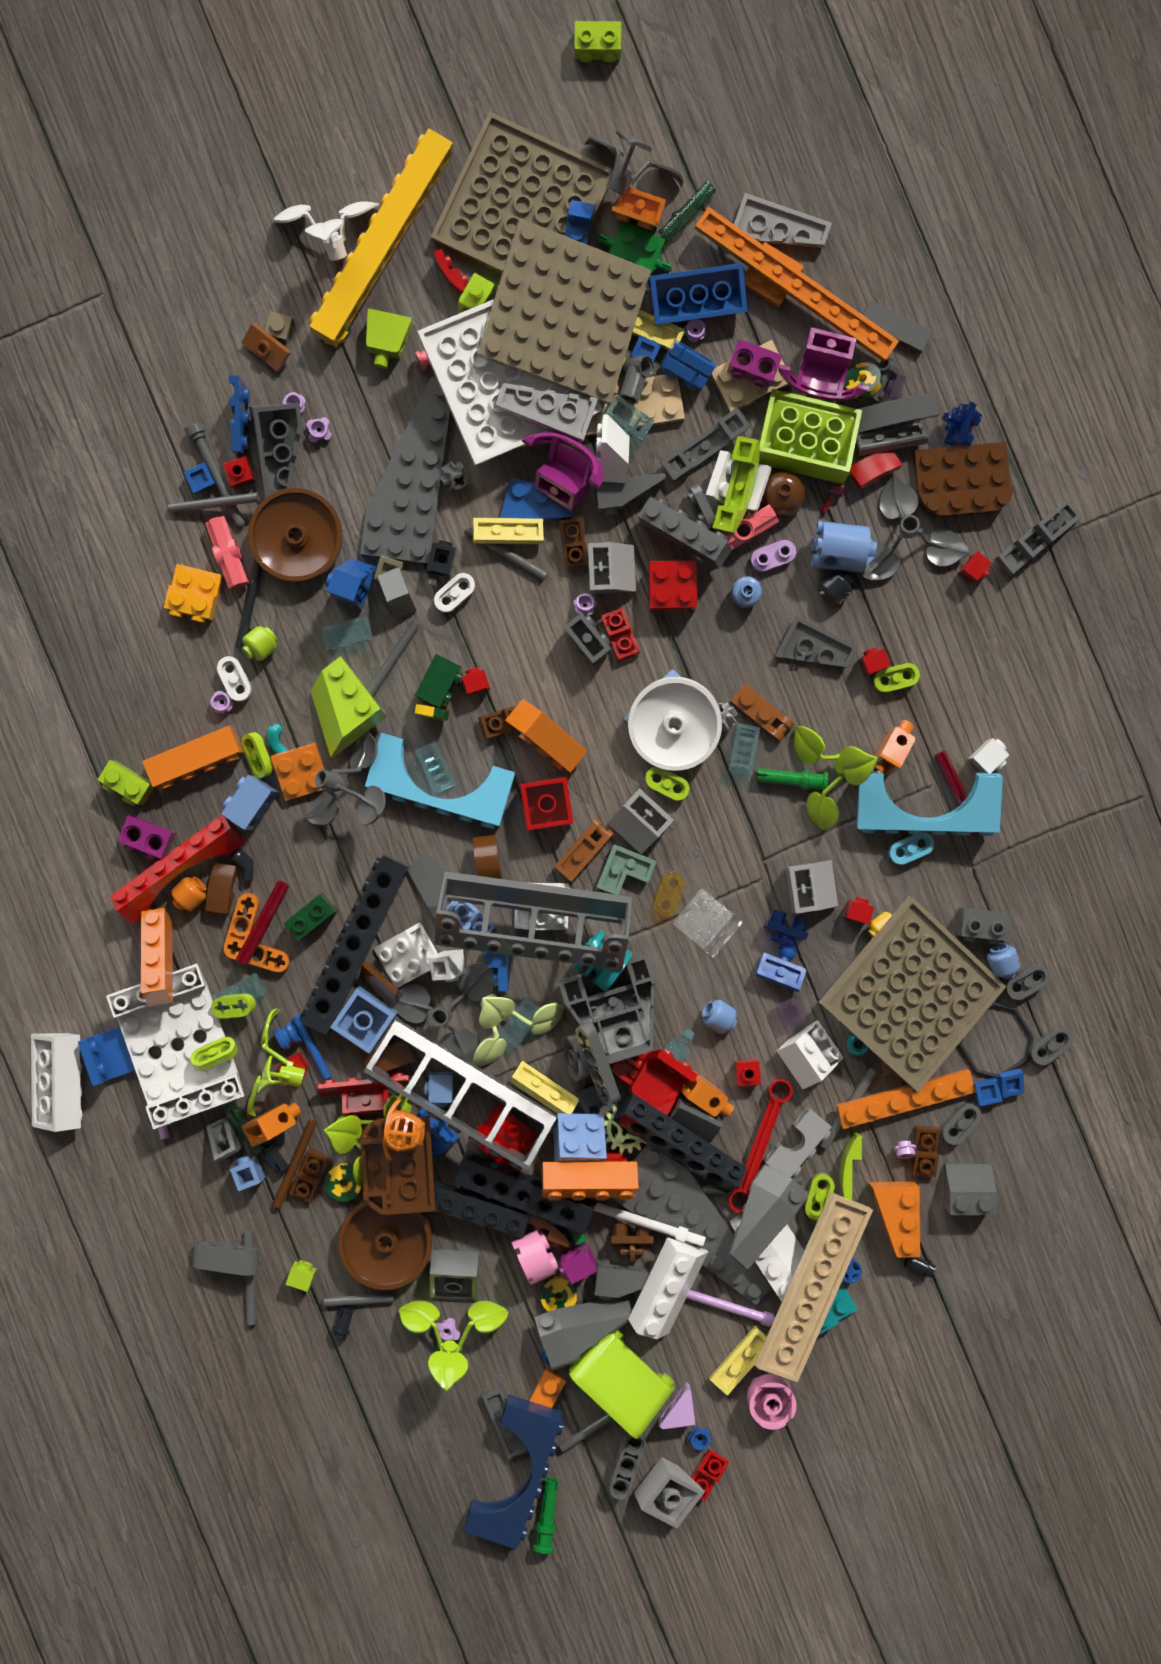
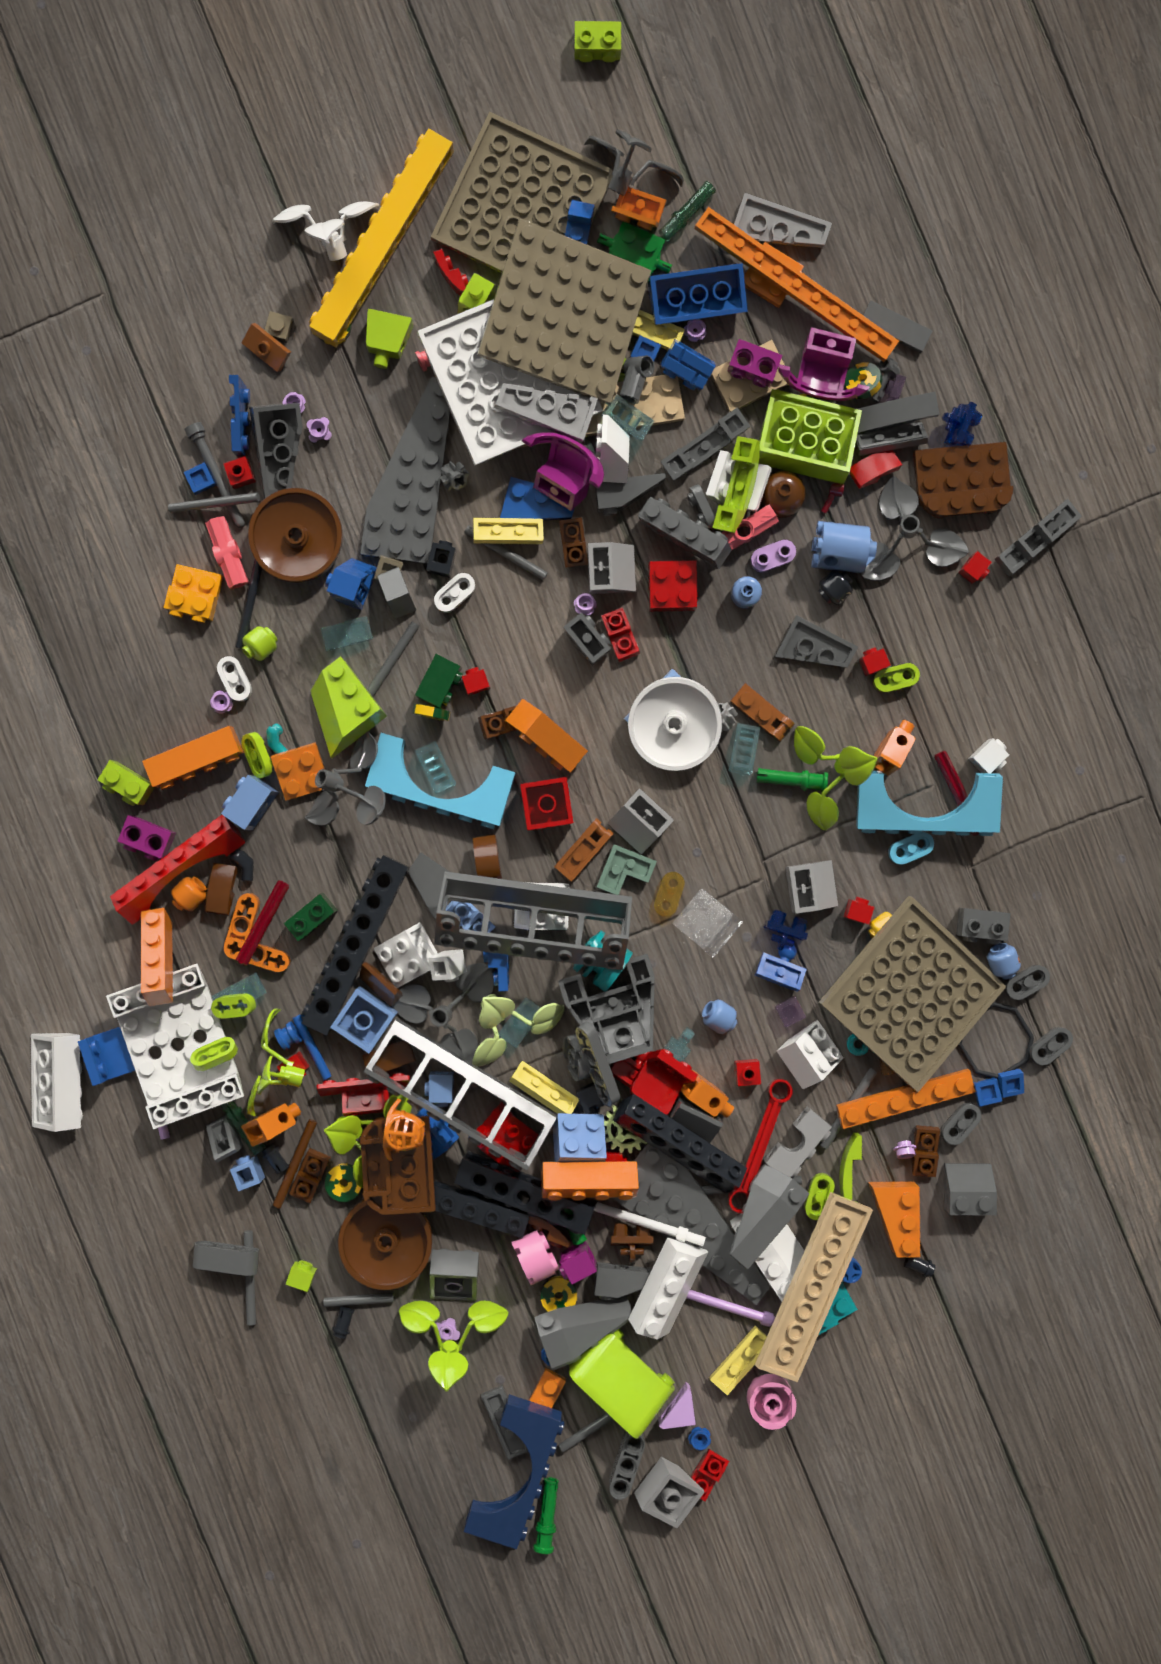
lime plate [645,767,689,801] -> none

